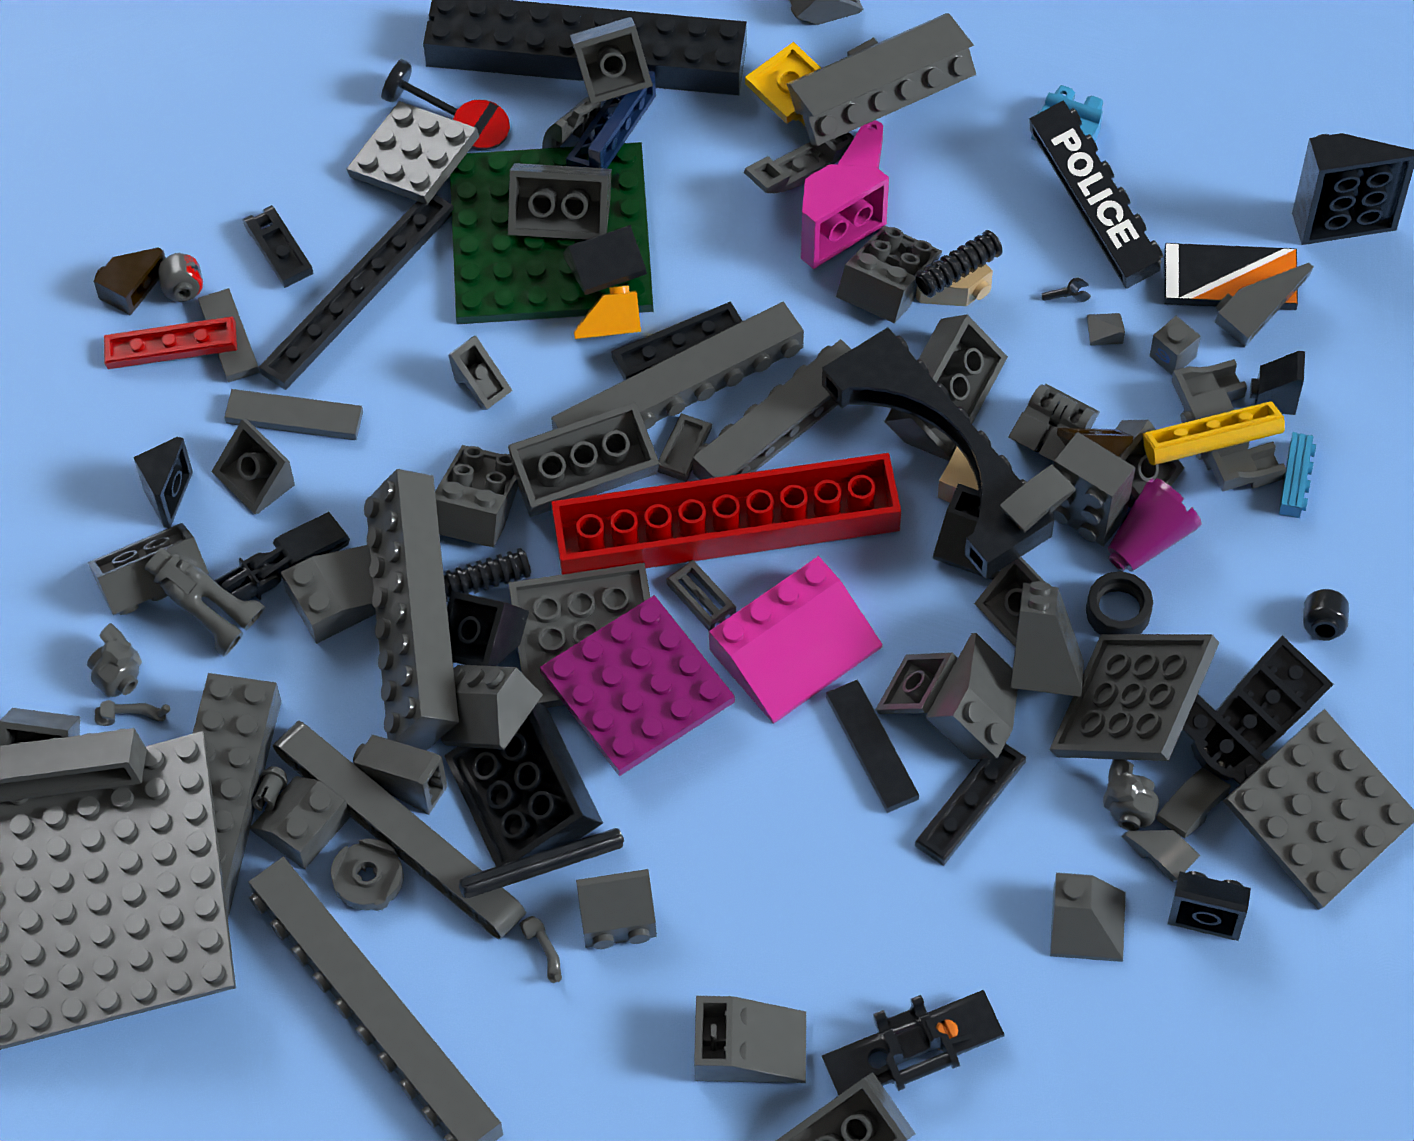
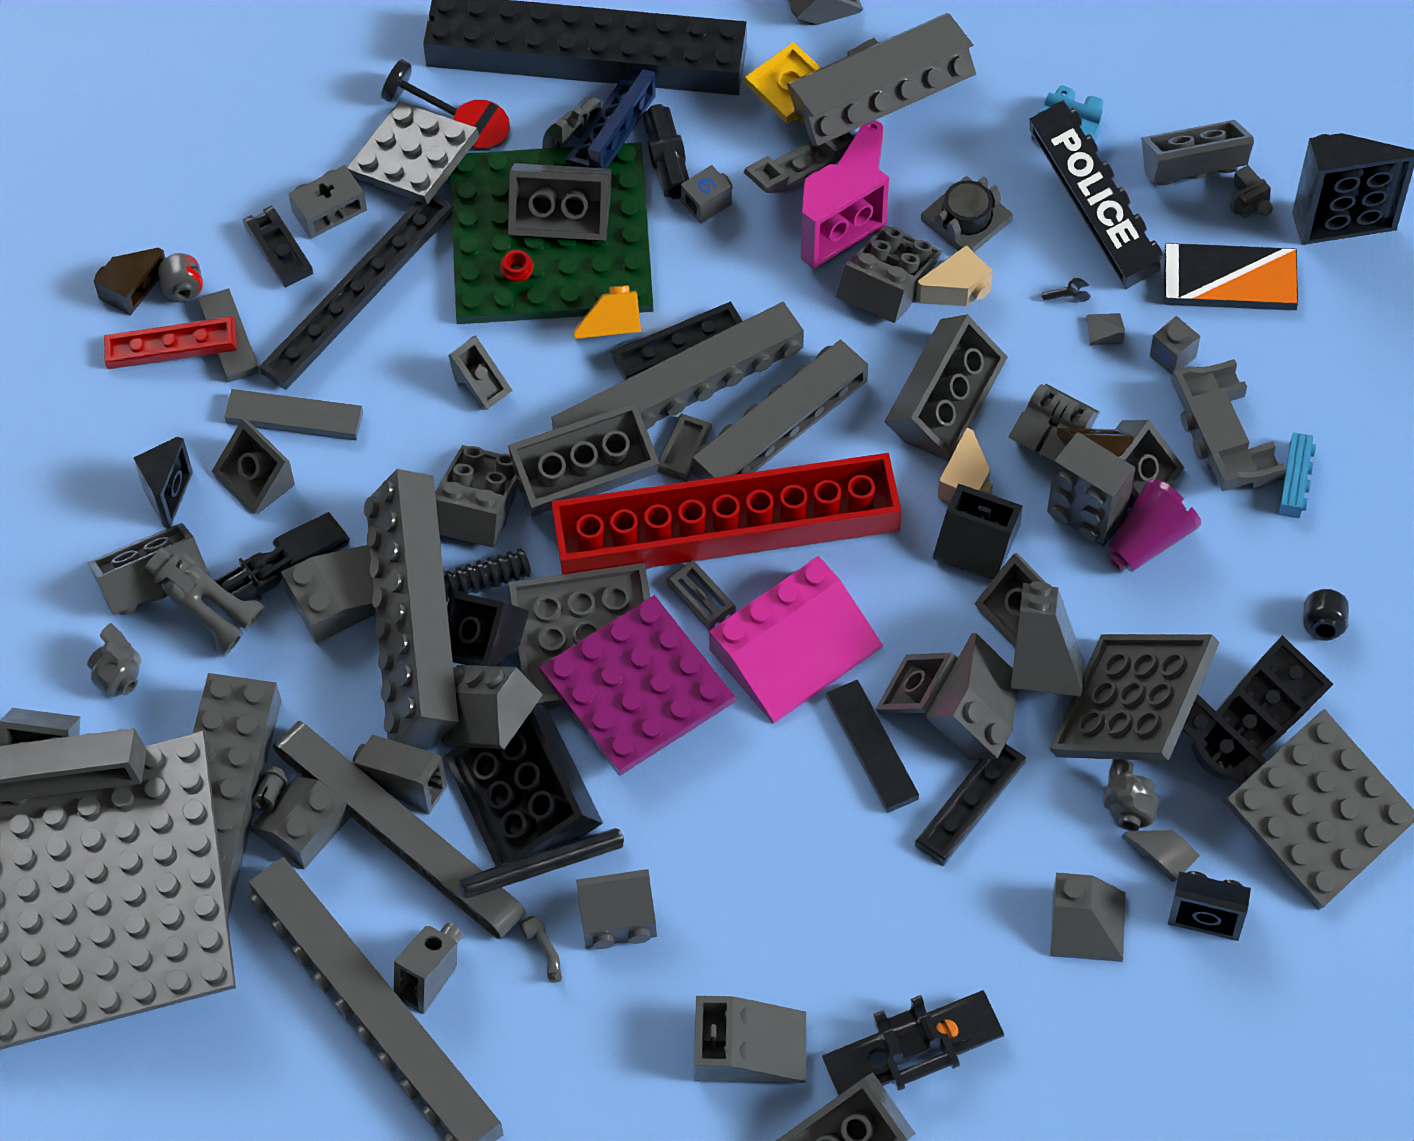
dark grey piece [95,700,170,726] -> none
dark grey plate [331,839,404,911] -> none
black slope [563,225,647,295] -> none
dark grey slope [570,17,653,105] -> none
black arch [822,327,1055,579] -> none
black piece [915,230,1003,298] -> none
dark grey slope [1000,465,1076,533] -> none
black tyre [1086,571,1153,635] -> none
yellow brick [1143,401,1285,465] -> none
dark grey slope [1156,767,1231,838] -> none
dark grey slope [1215,263,1314,347] -> none
black slope [1250,351,1305,415] -> none
none -> dark grey brick [288,165,367,239]
none -> dark grey torso [394,923,463,1014]
none -> red plate [500,250,533,282]
none -> black piece [643,104,689,200]
none -> dark grey brick [681,165,733,224]
none -> piece [921,176,1013,252]
none -> dark grey slope [1141,120,1254,185]
none -> dark grey piece [1229,165,1273,218]

